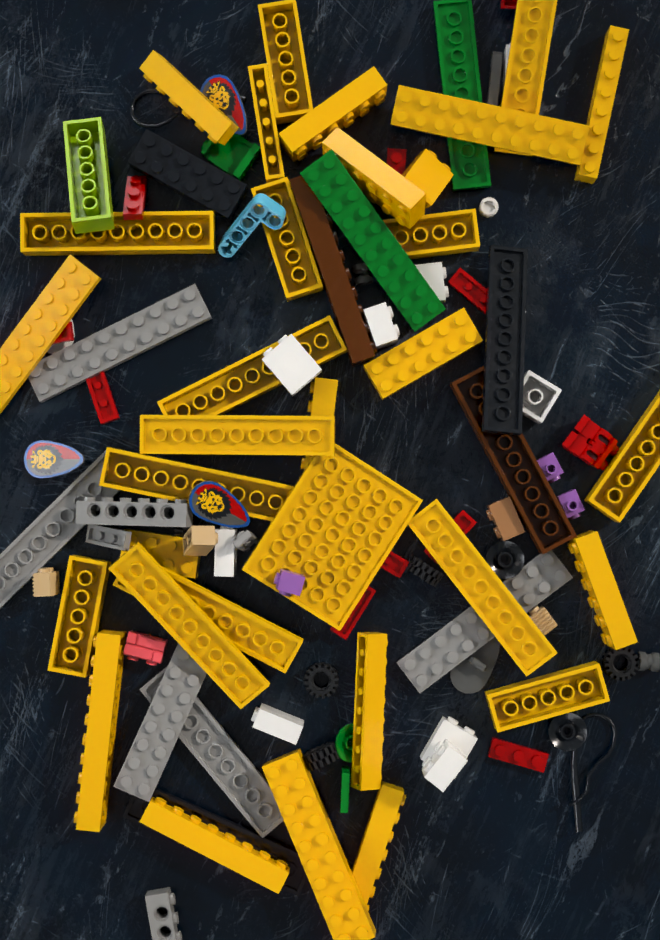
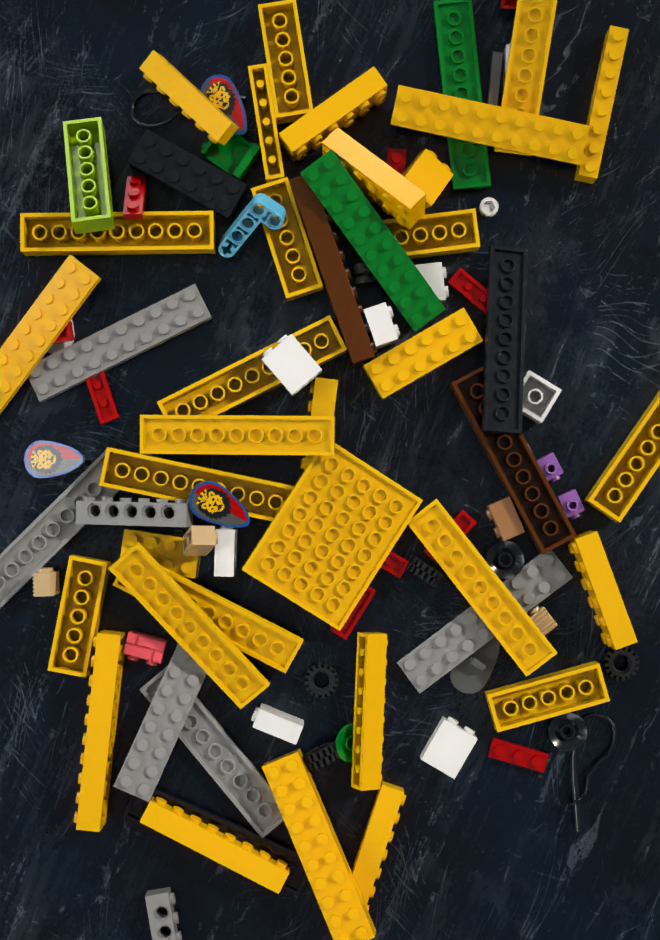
light grey plate [85,524,132,551] -> none
light grey hinge [233,530,259,552] -> none
medium lavender brick [273,568,306,597] -> none
green tile [340,765,350,813] -> none
white brick [422,739,468,792] -> none
red hips [562,414,620,470] -> none
dark grey wheel [637,651,660,672] -> none

